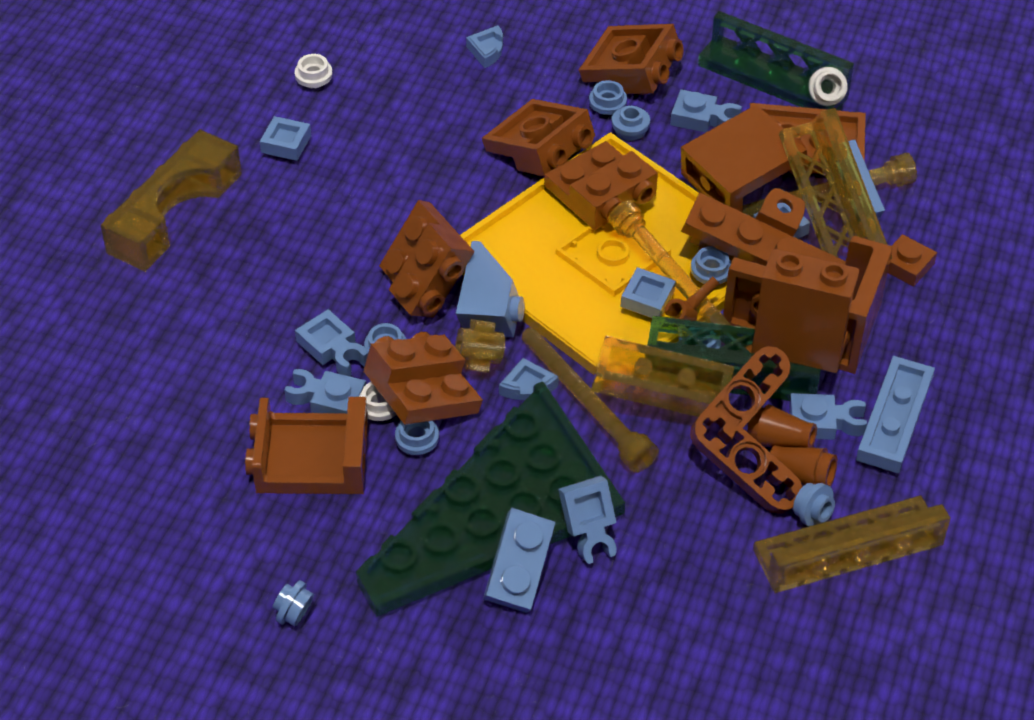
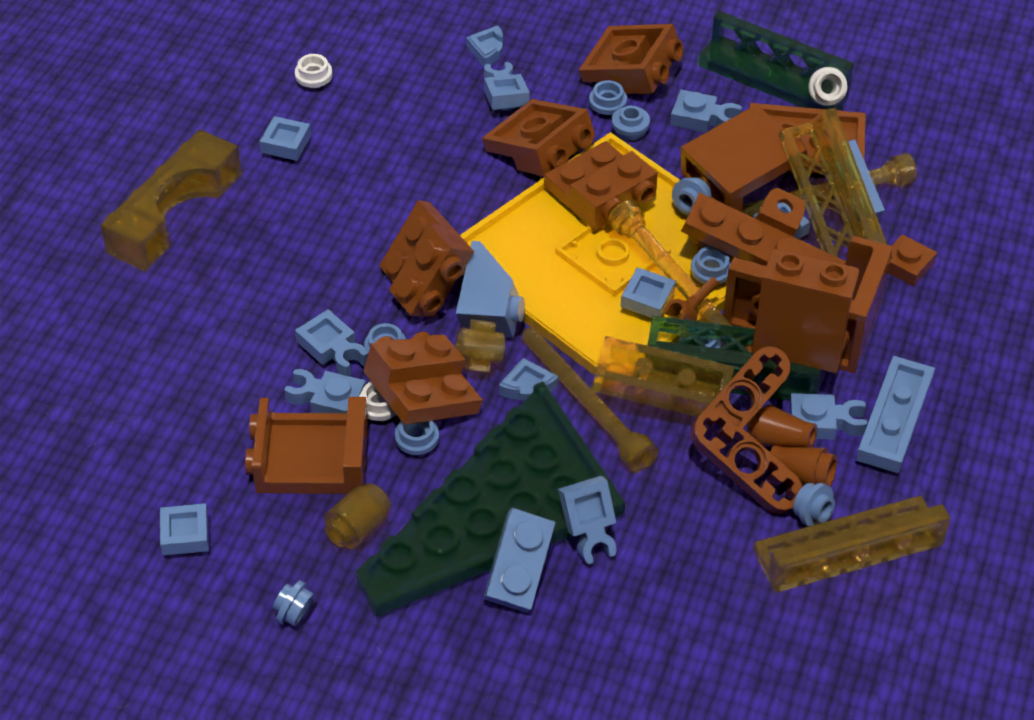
none -> medium blue plate [160,503,209,555]
none -> clear yellow brick [324,483,391,549]
none -> medium blue plate [484,62,530,111]
none -> medium blue plate [672,178,711,216]

